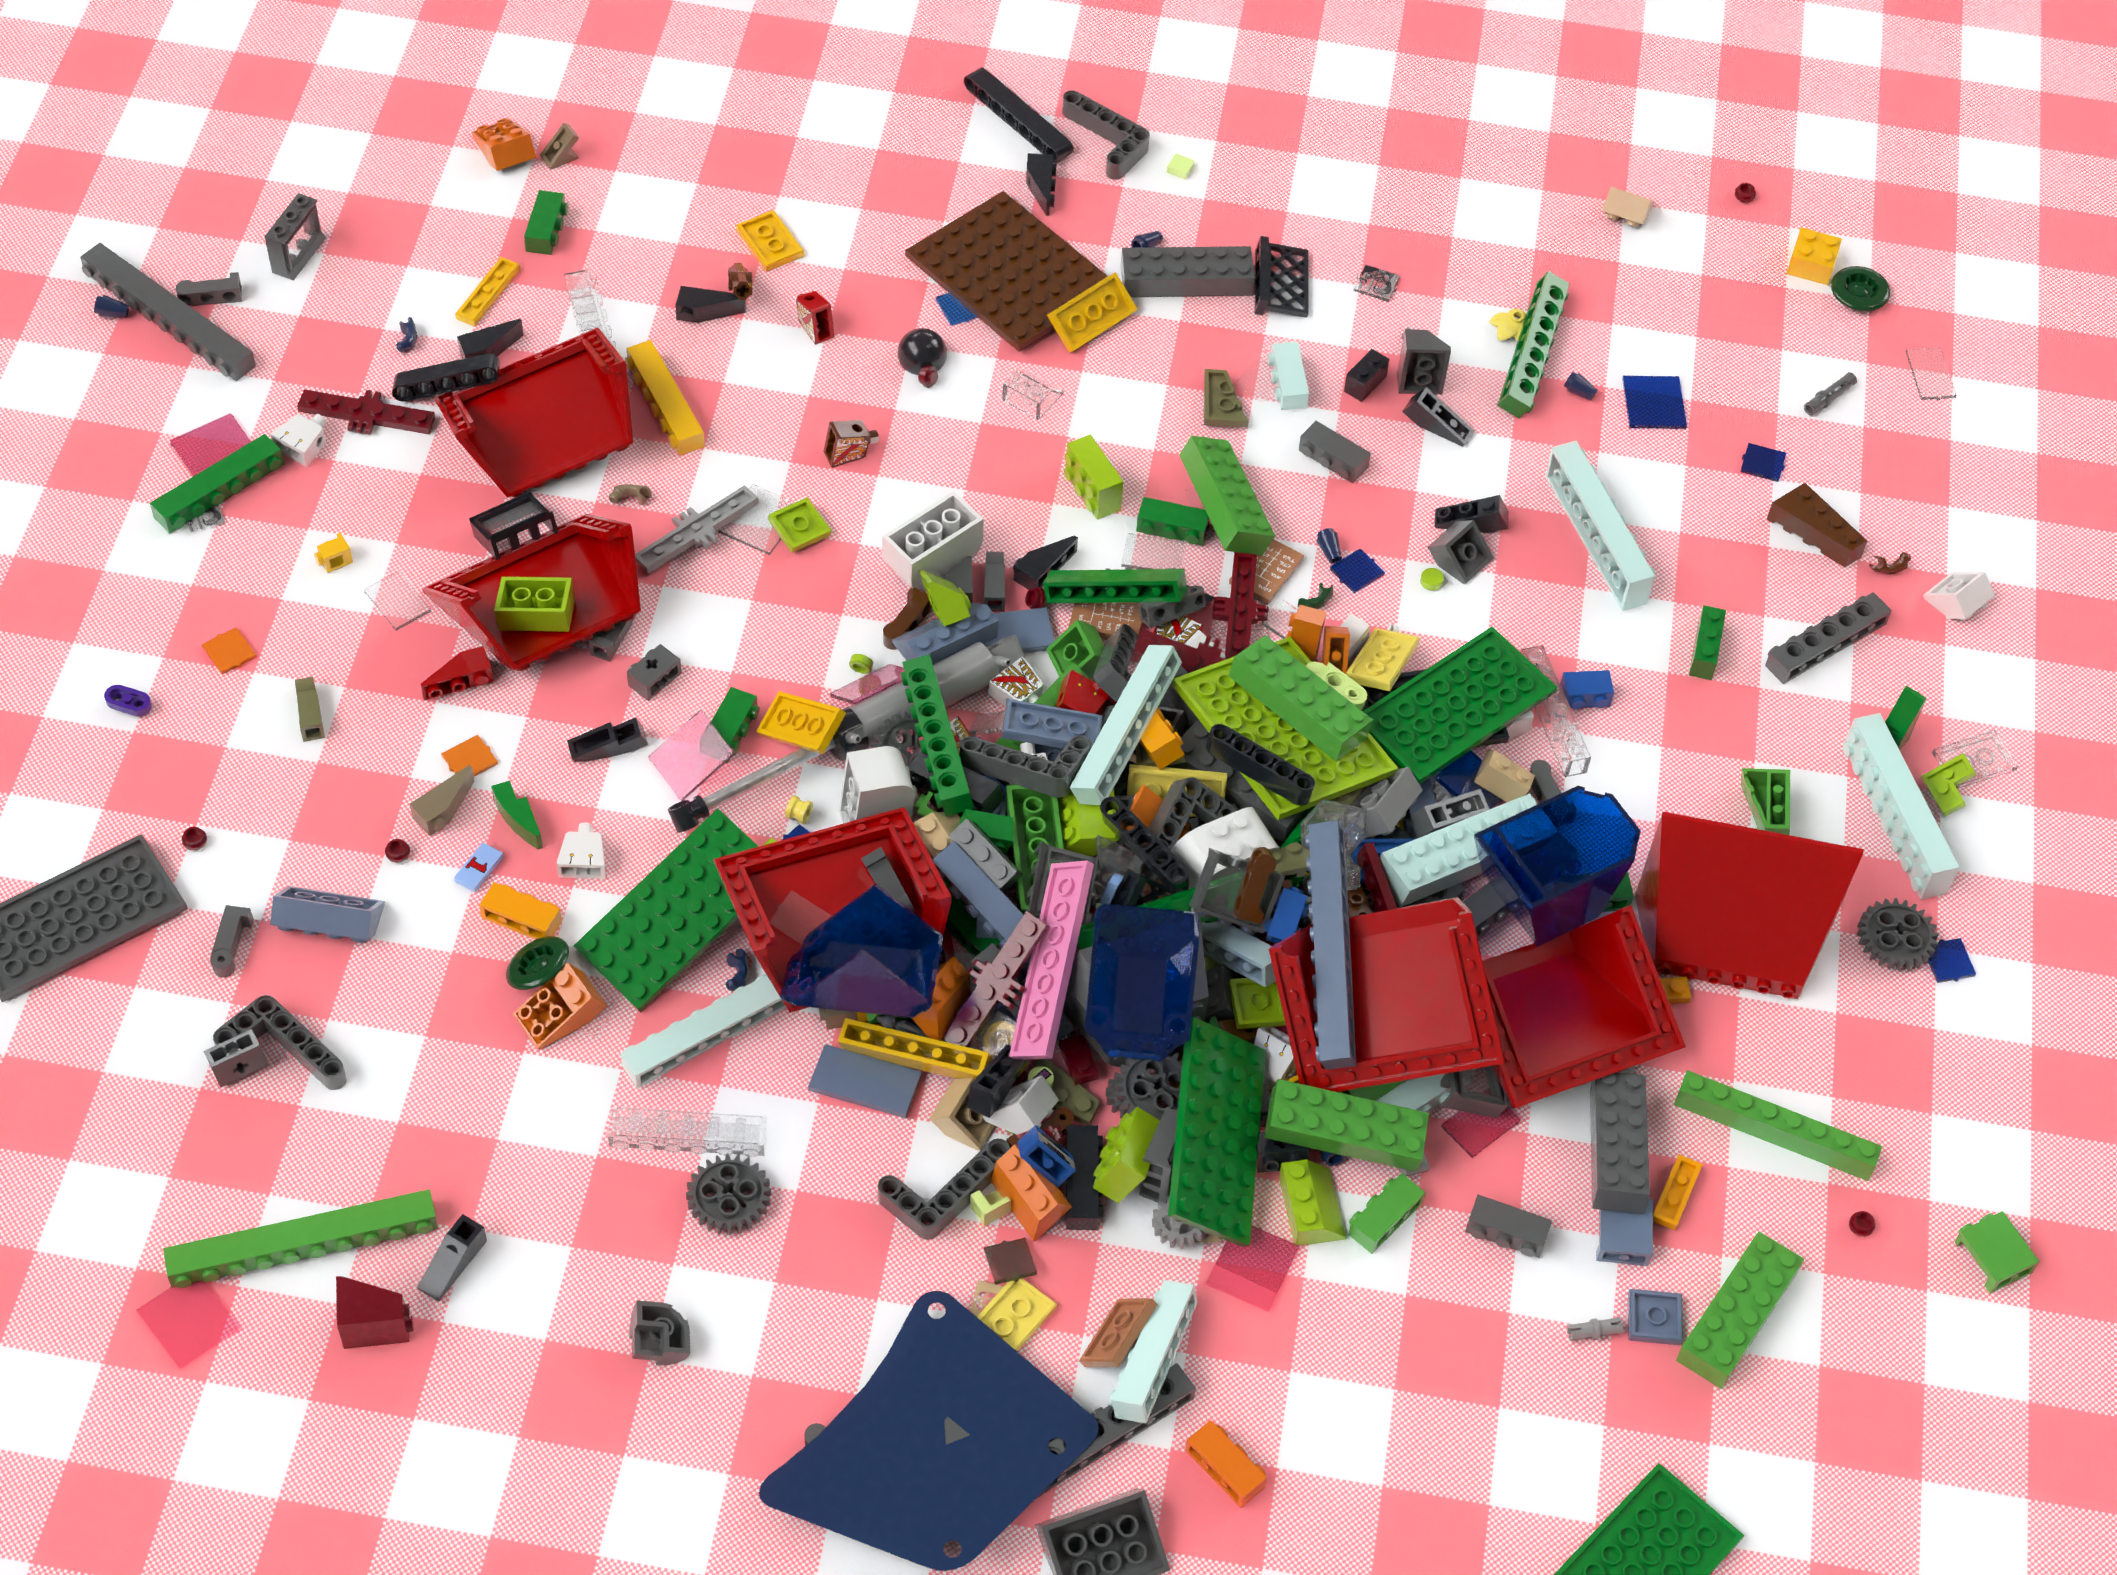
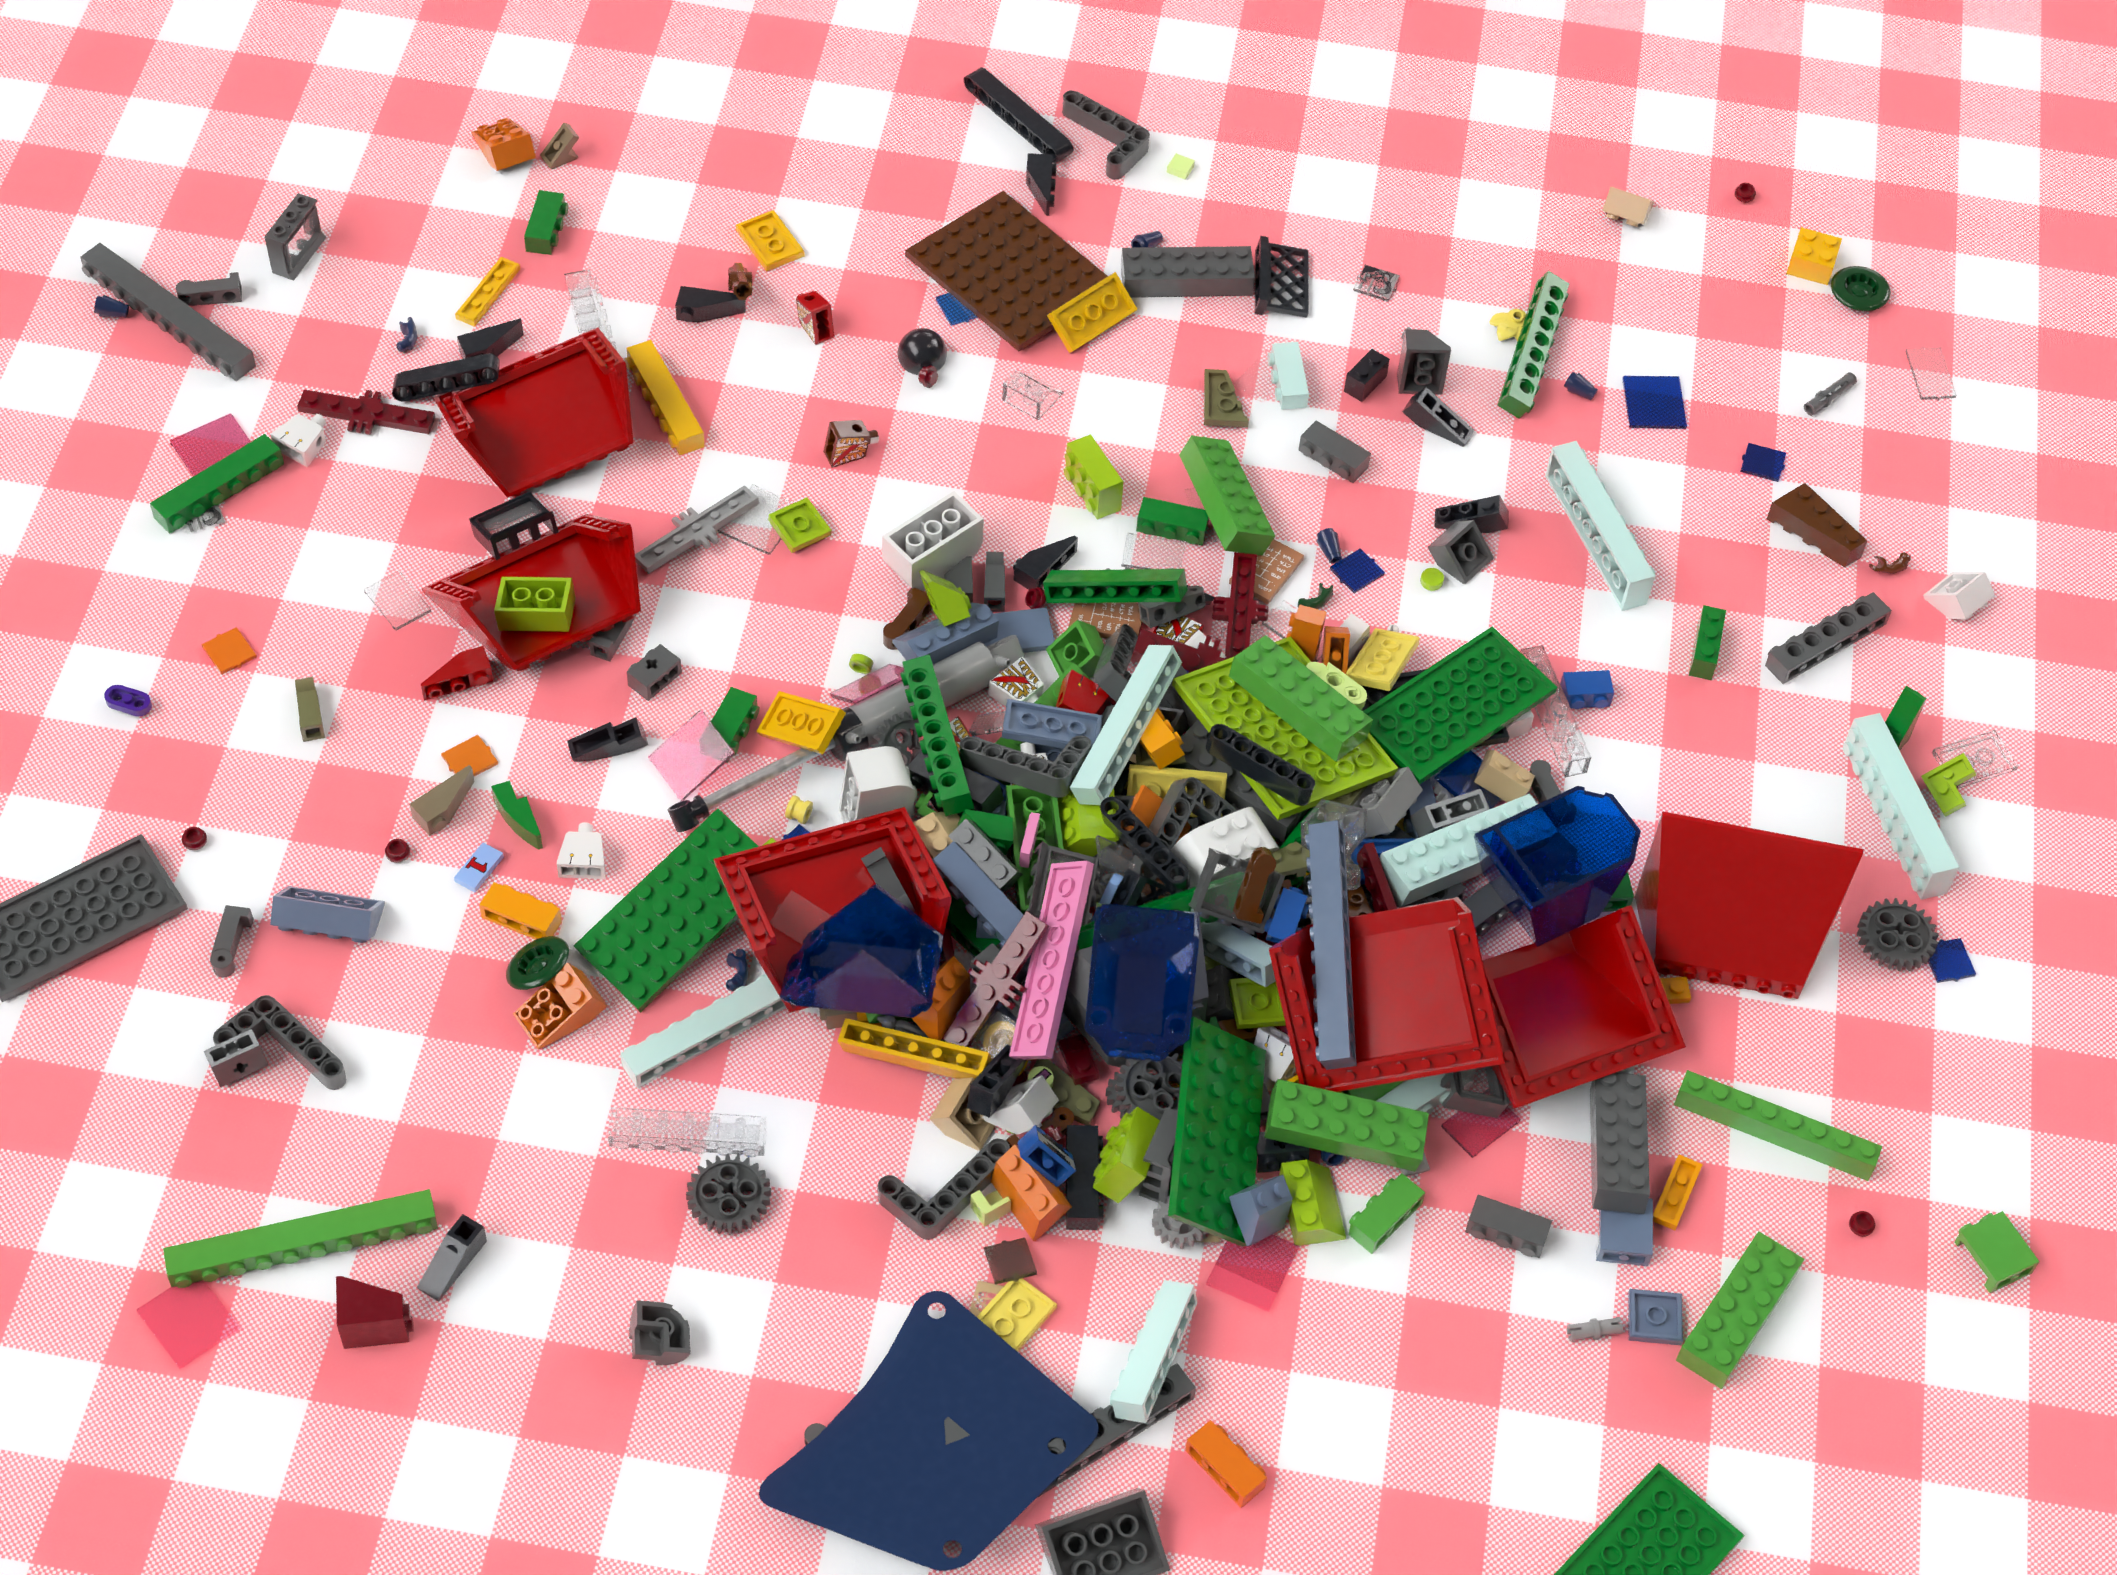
yellow brick [314,532,353,573] -> none
dark tan piece [609,484,652,505] -> none
sand blue tile [808,1044,922,1118] -> none
nougat tile [1079,1298,1158,1368] -> none
bright green wedge [1741,768,1791,835] -> none
none -> bright pink tile [1019,812,1040,868]
none -> sand blue slope [1229,1175,1292,1246]

